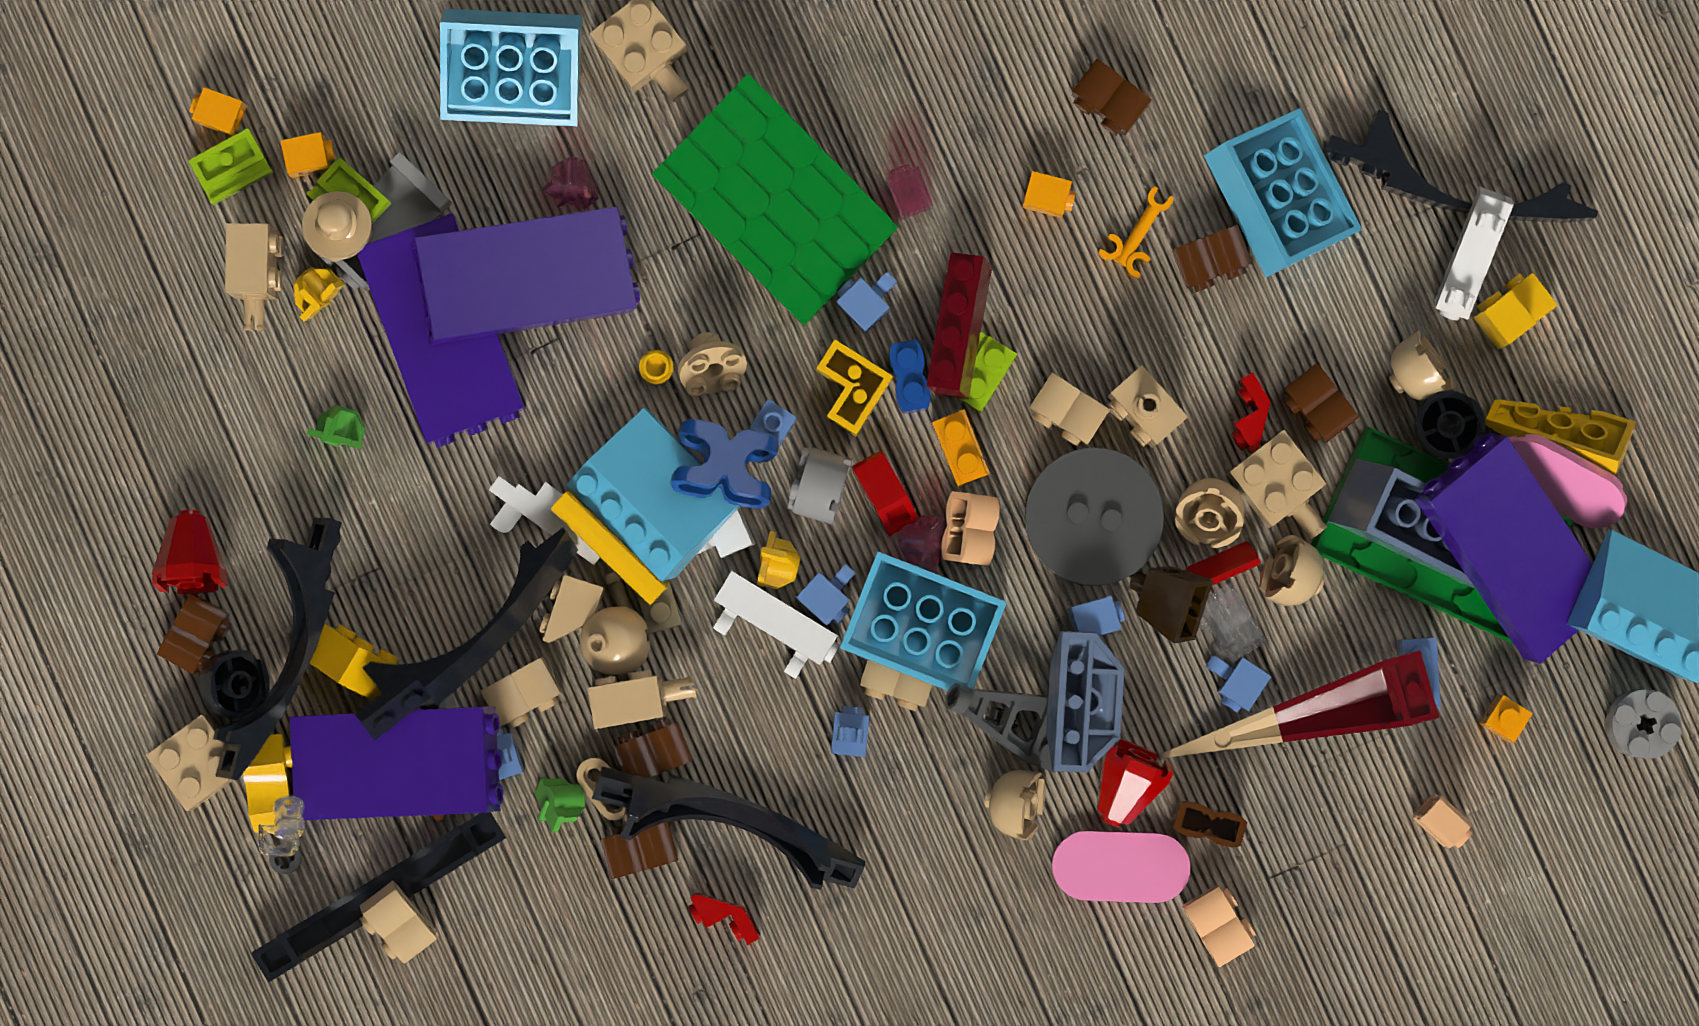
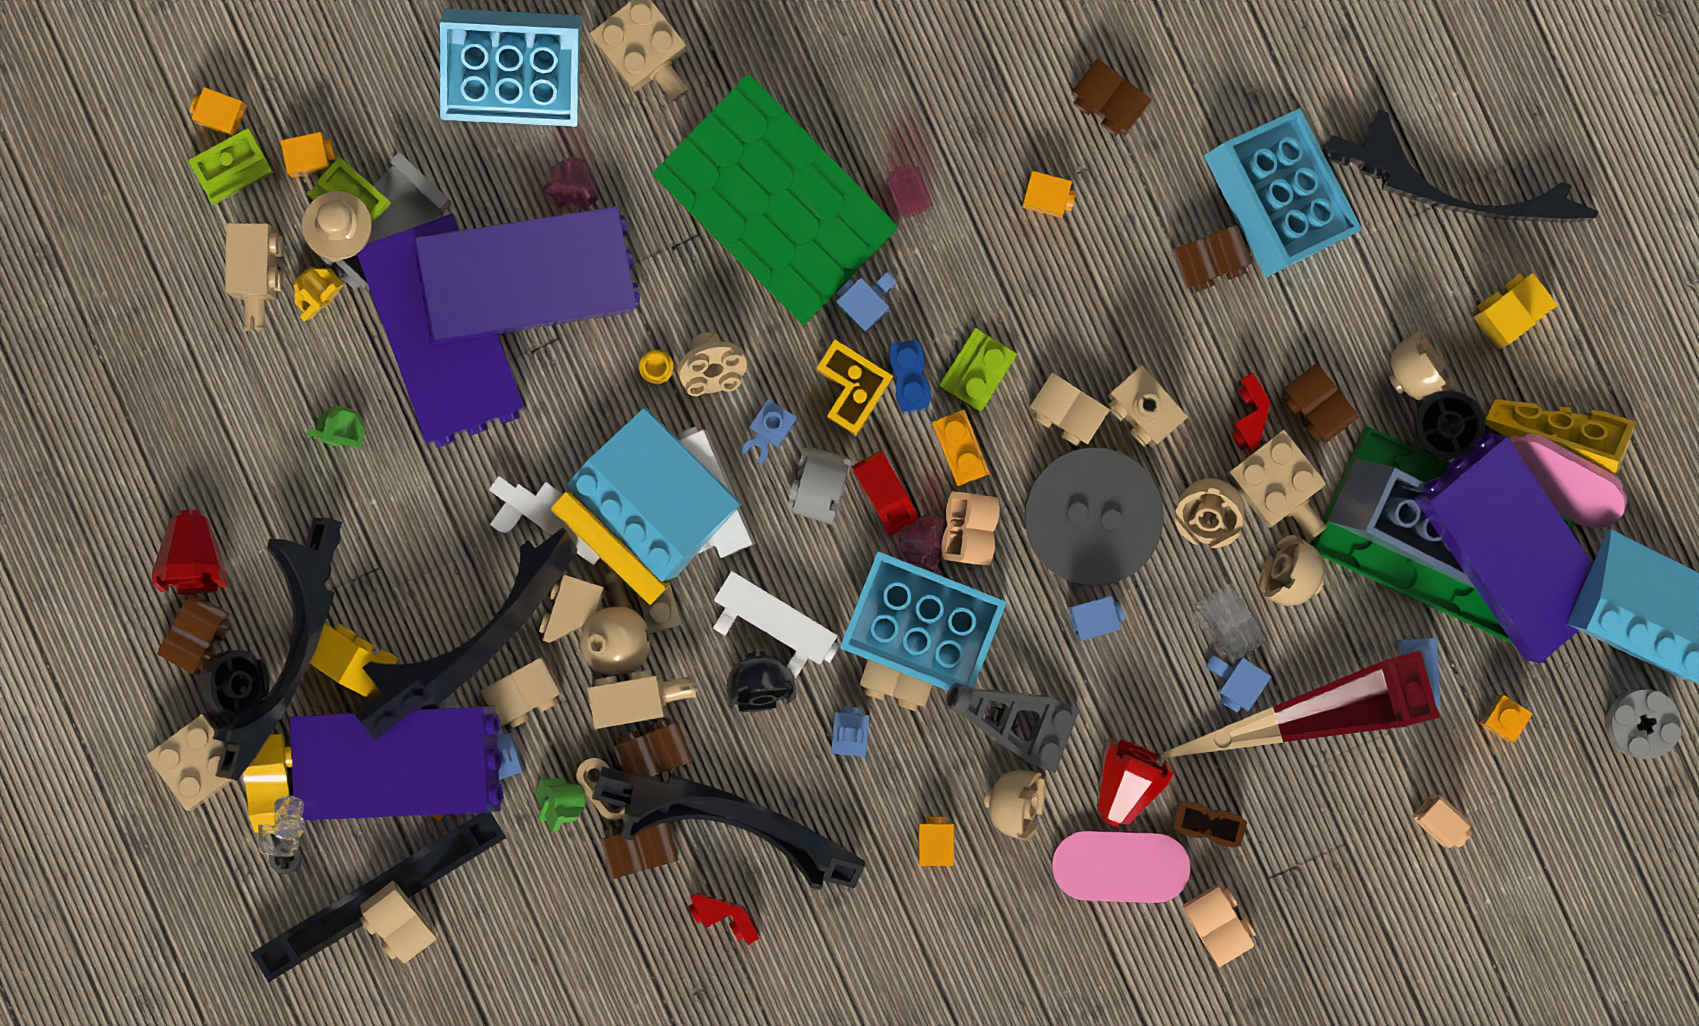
blue piece [671,419,779,508] -> none
yellow piece [757,531,801,590] -> none
medium blue brick [796,564,856,626] -> none
dark red brick [926,252,993,399] -> none
sand blue wedge [1046,631,1125,773] -> none
light orange bar [1098,186,1174,279] -> none
dark brown torso [1130,566,1214,643] -> none
red slope [1186,542,1261,585] -> none
white brick [1435,187,1513,321] -> none
none -> black cylinder [727,651,796,712]
none -> light orange brick [918,816,954,866]

